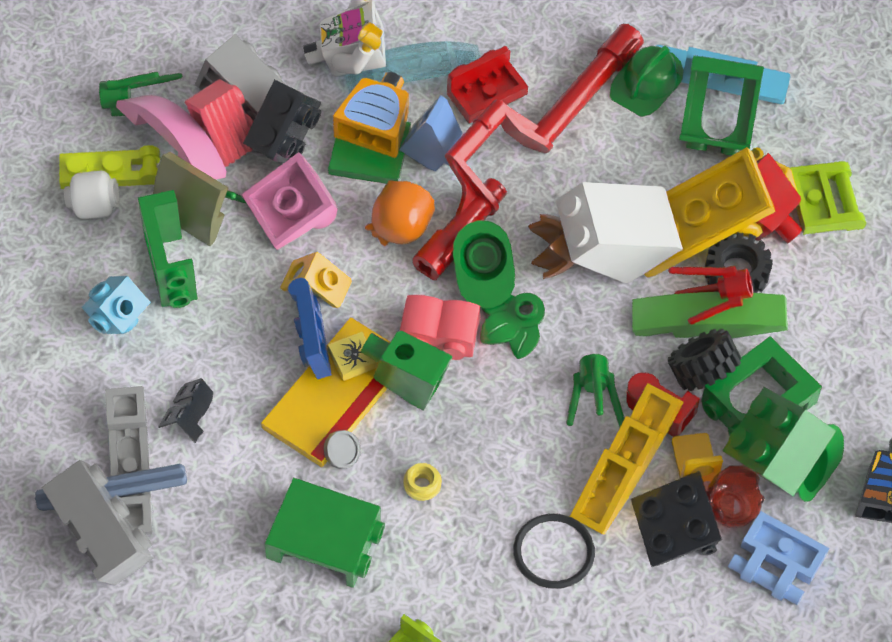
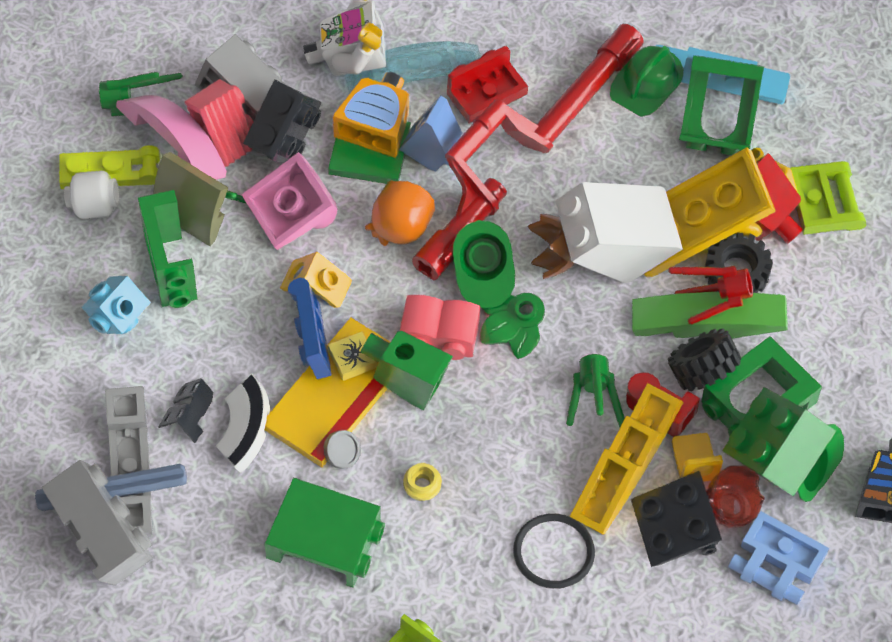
none -> white tile [216,373,270,473]

